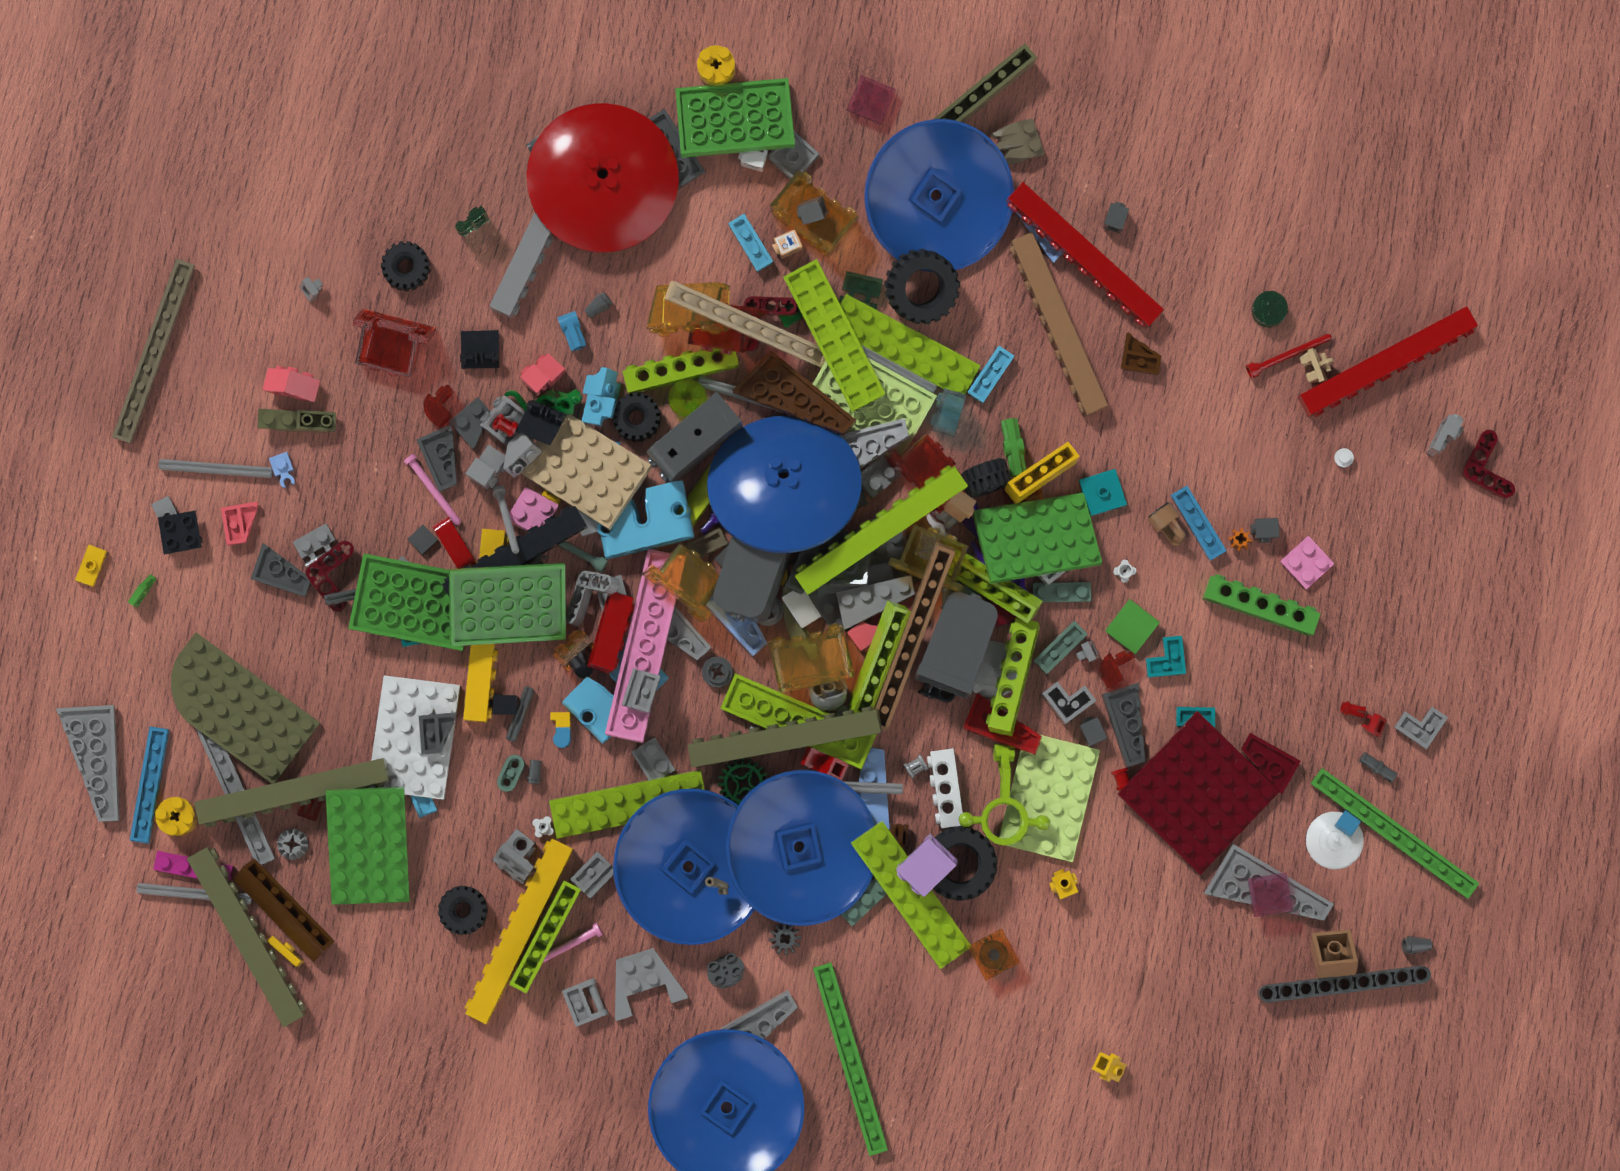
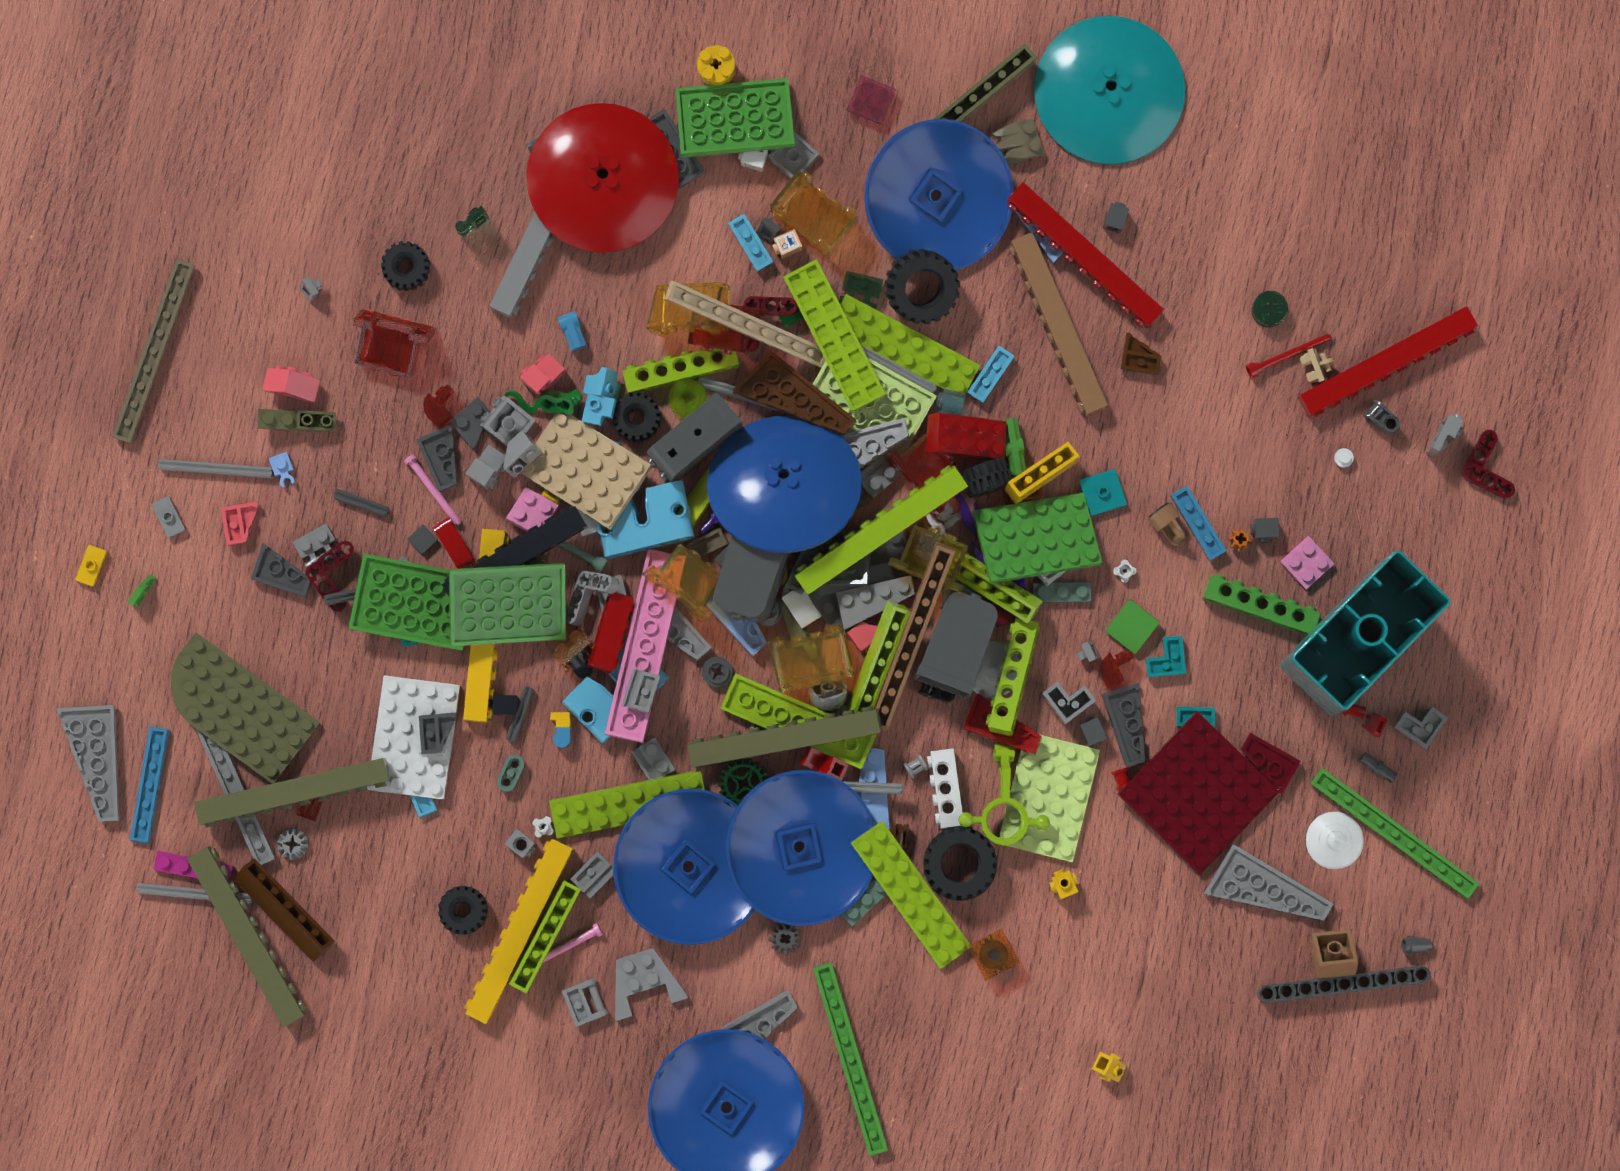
yellow brick [155,797,198,836] -> none
black hinge [158,510,203,555] -> none
yellow plate [268,936,304,967] -> none
bright green plate [326,787,410,905] -> none
black hinge [460,330,499,369] -> none
red bush [492,414,518,437] -> none
light grey bar [492,485,519,554] -> none
light grey plate [492,843,534,885] -> none
black hinge [515,400,567,446] -> none
dark grey pin [526,760,542,784] -> none
dark grey cone [584,292,613,318] -> none
dark tan arm [705,877,729,895] -> none
dark grey plate [707,953,745,989] -> none
dark grey brick [797,196,829,225] -> none
lavender panel [896,834,958,897] -> none
light nougat brick [942,491,977,523] -> none
sand green plate [1033,620,1088,675] -> none
clear pink plate [1247,872,1293,917] -> none
dark azure tile [1334,810,1361,837] -> none
none -> dark grey axle [334,489,389,517]
none -> dark grey tile [756,217,781,243]
none -> red brick [926,412,1006,461]
none -> teal dish [1034,16,1185,165]
none -> teal piece [1280,550,1451,716]
none -> dark grey piece [1363,400,1400,435]

